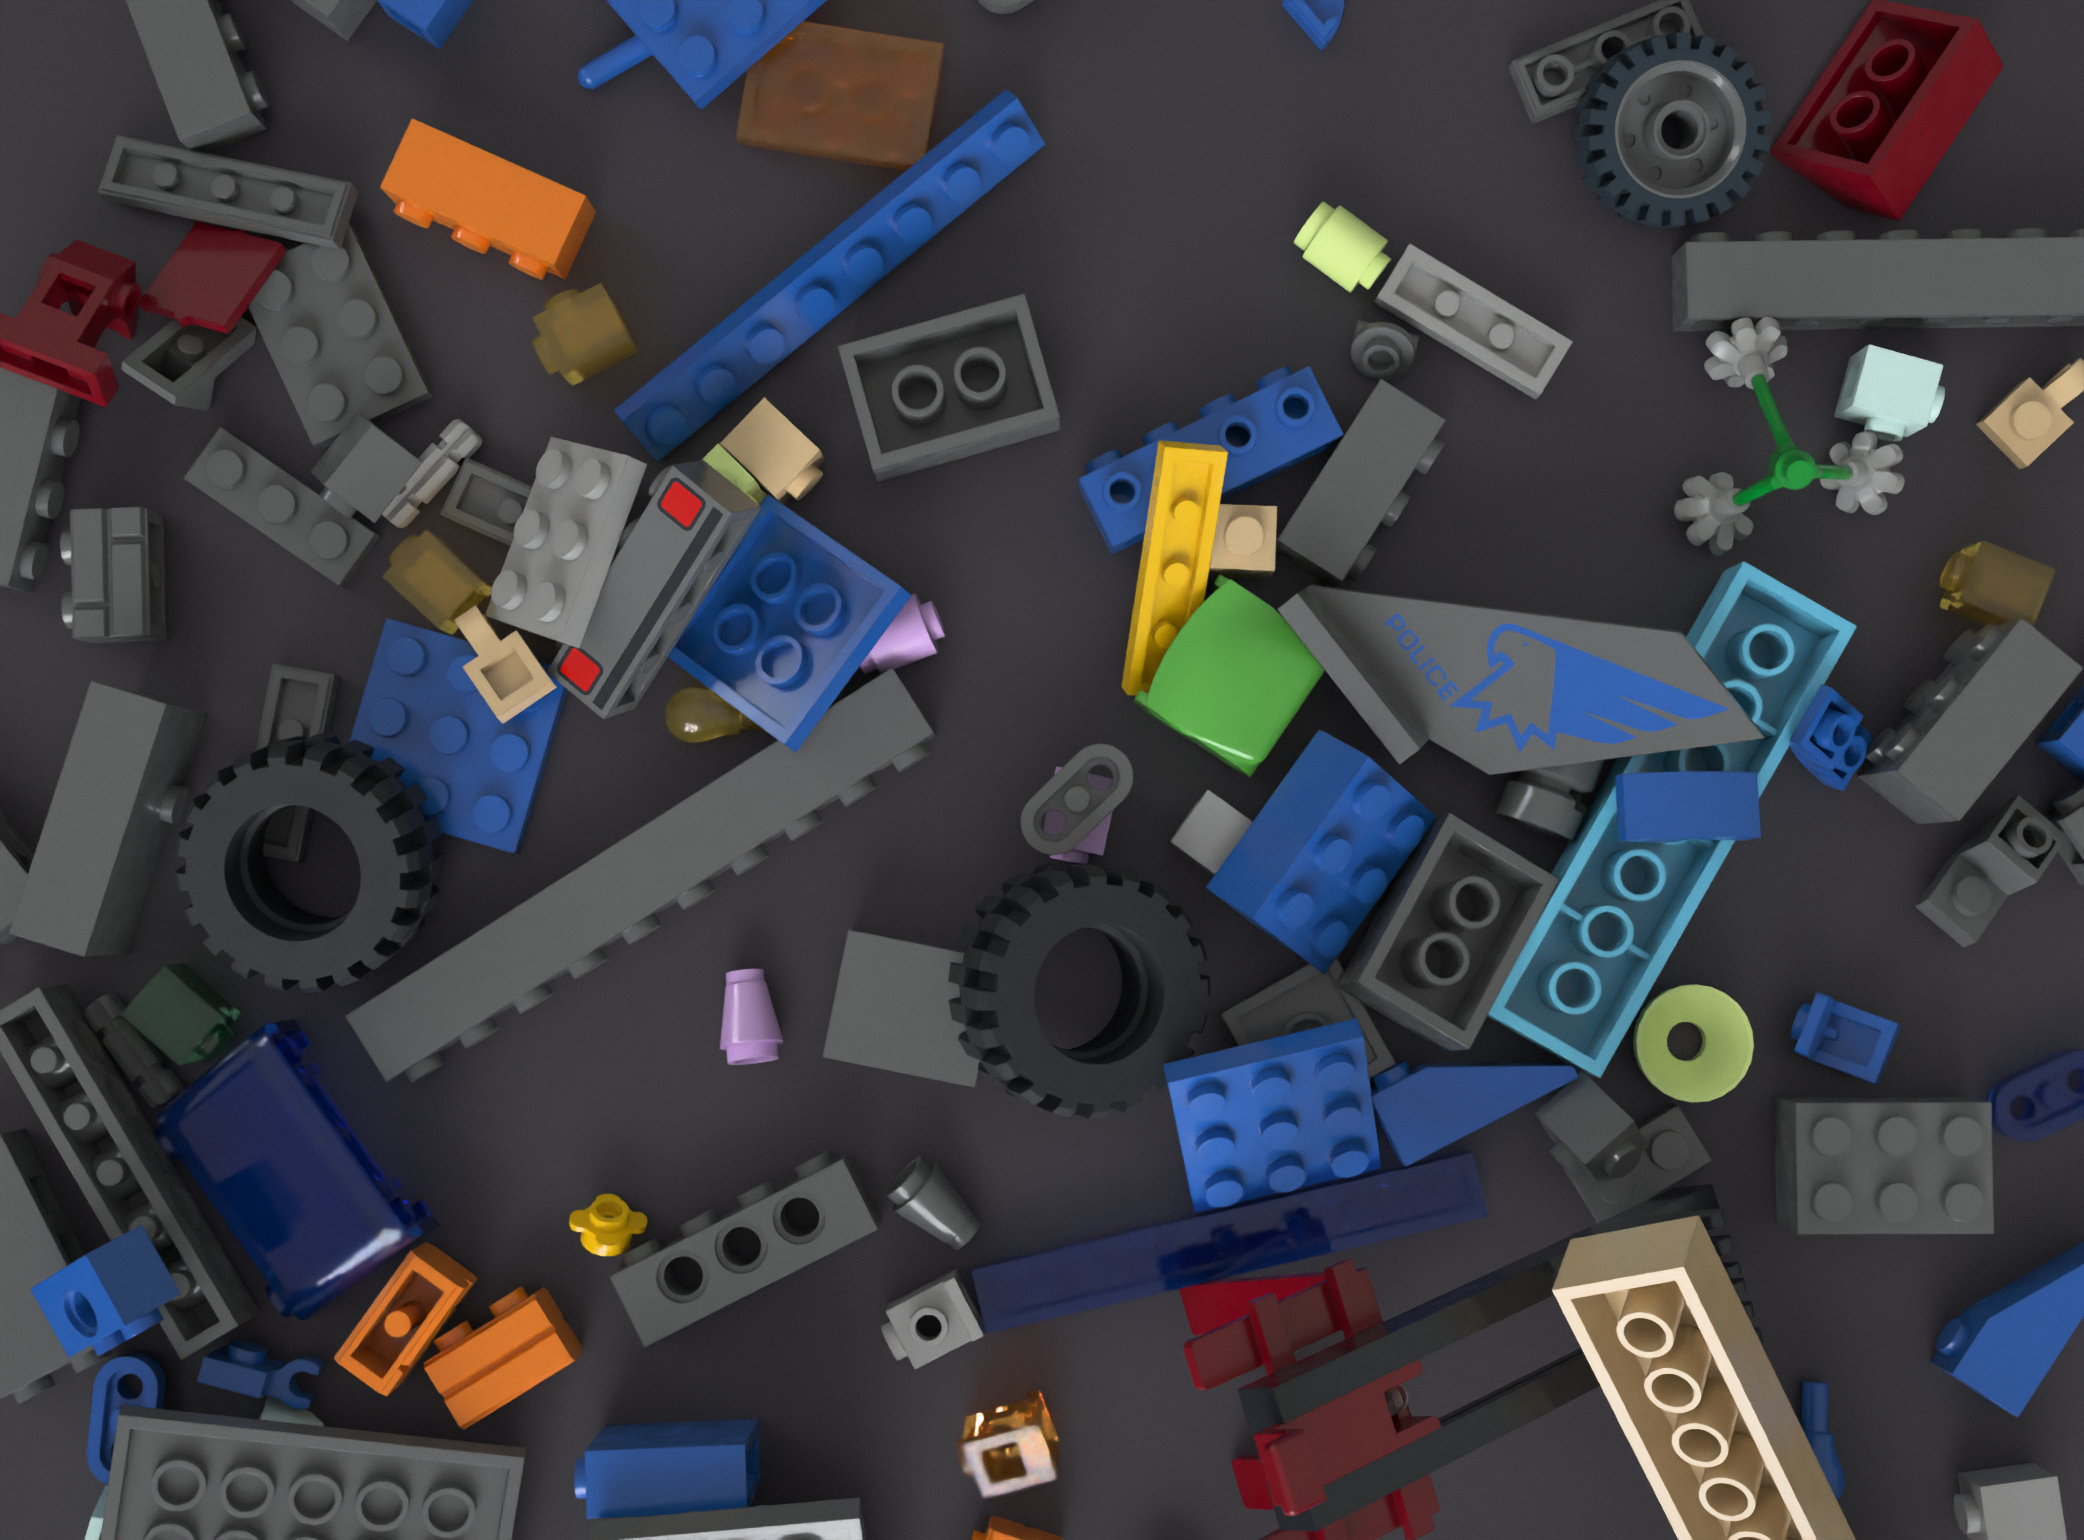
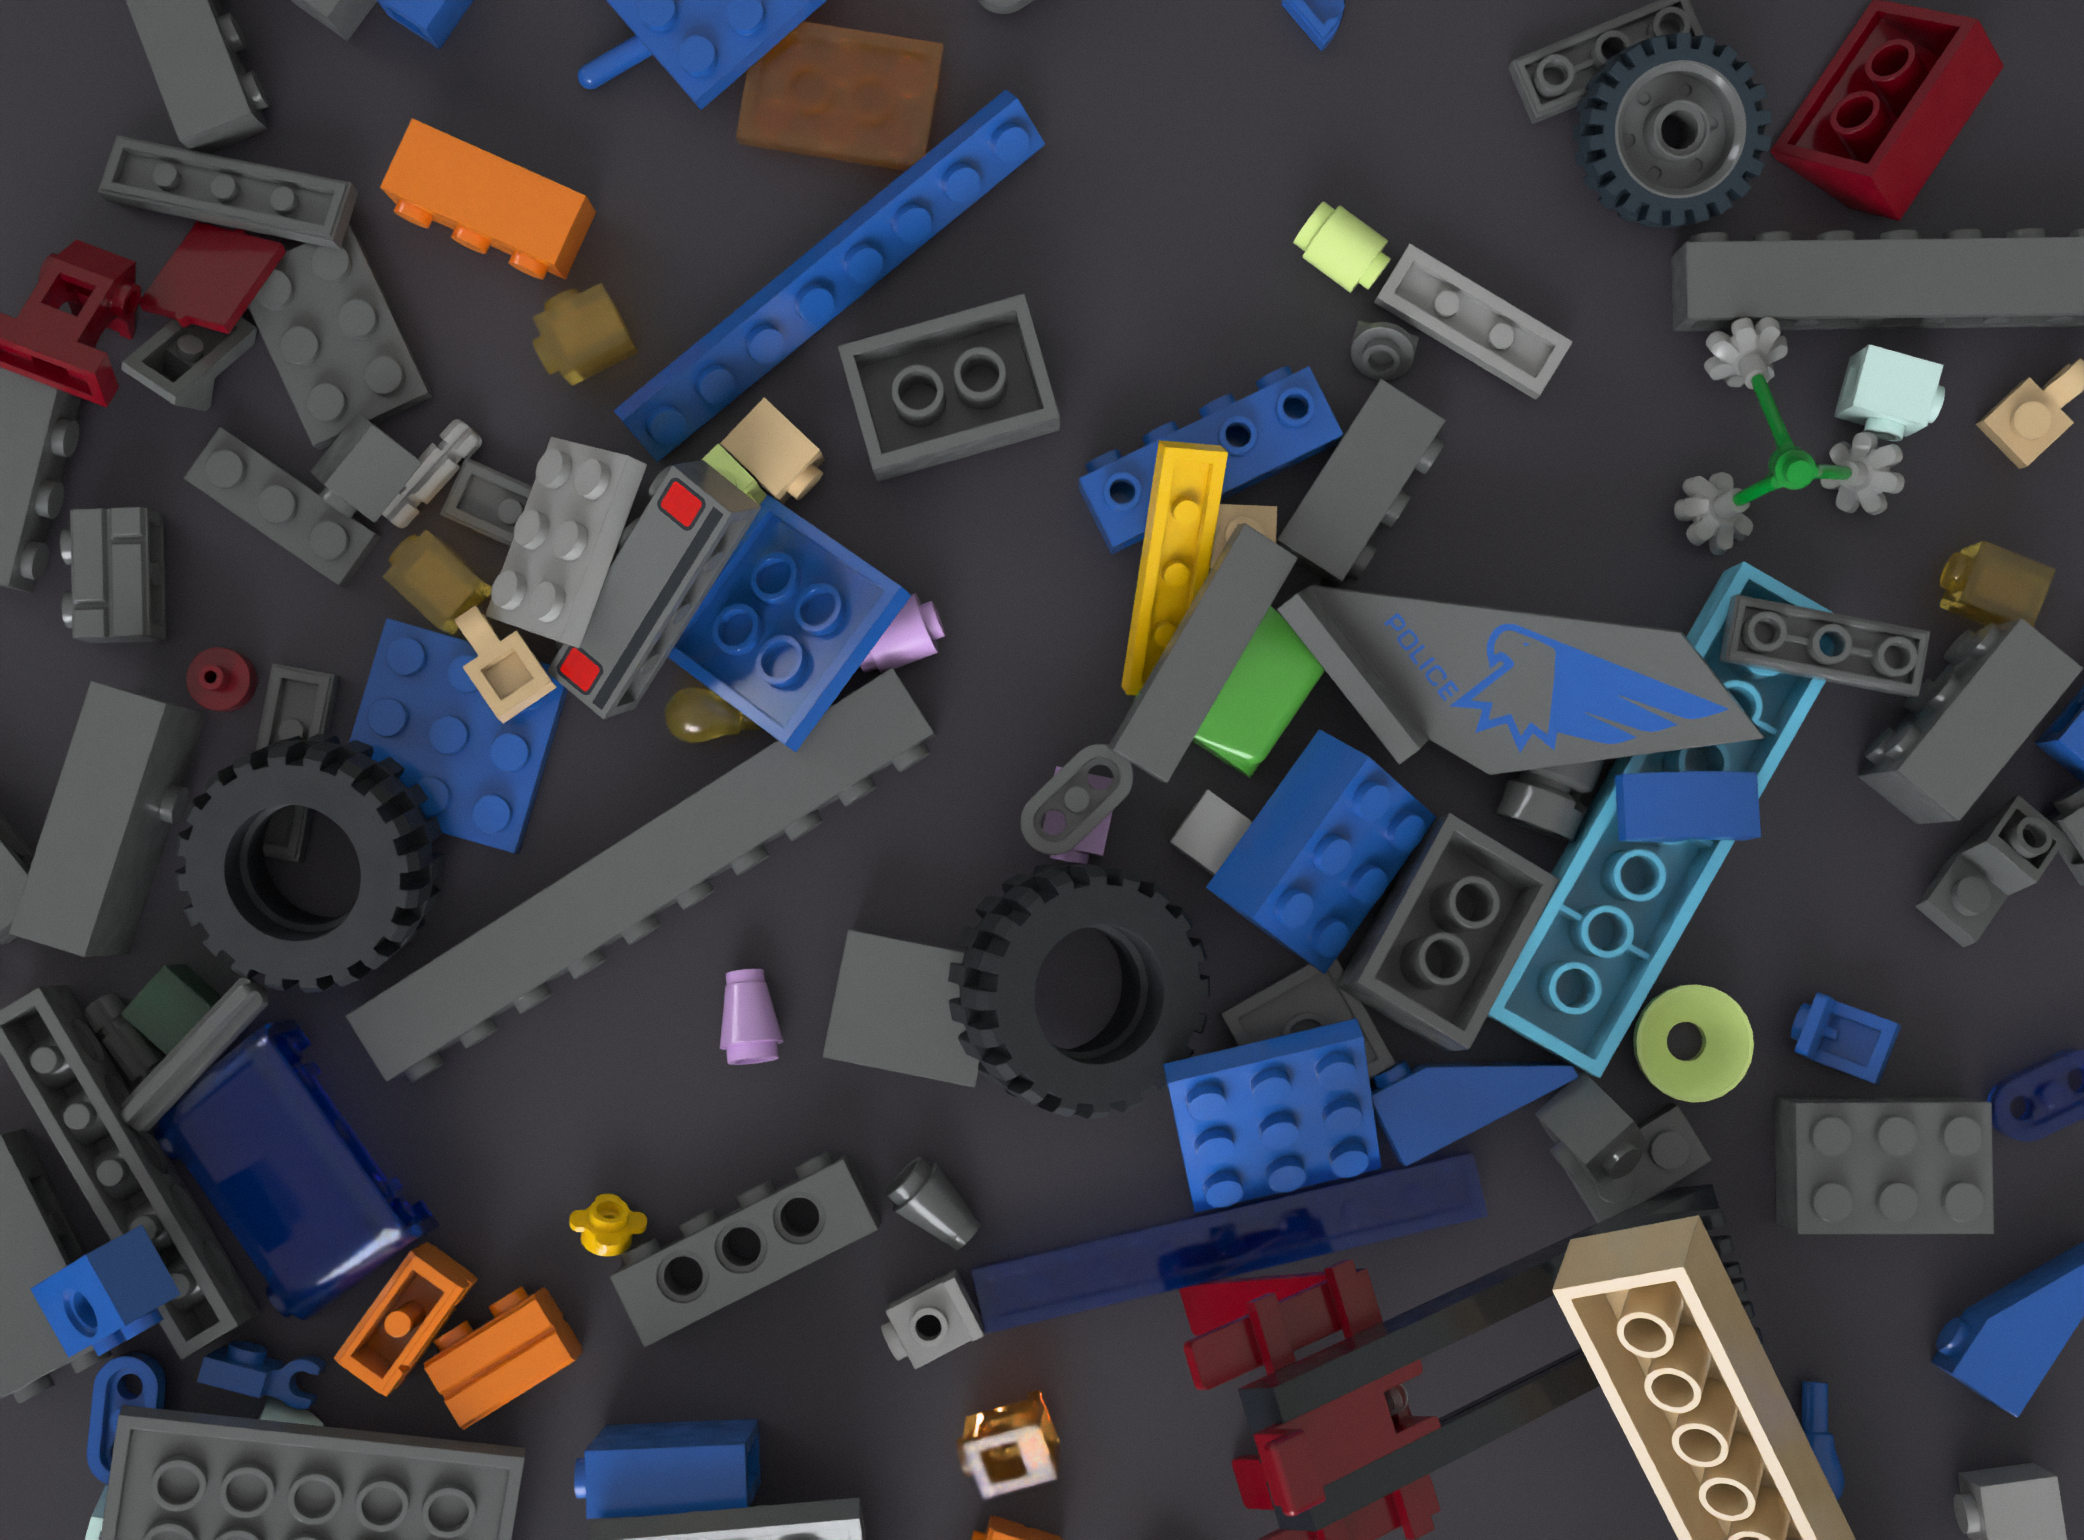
blue slope [1789,684,1874,791] -> none
none -> dark grey axle [120,977,269,1132]
none -> dark red tile [186,647,257,712]
none -> dark grey tile [1107,523,1298,783]
none -> dark grey tile [1719,595,1930,698]

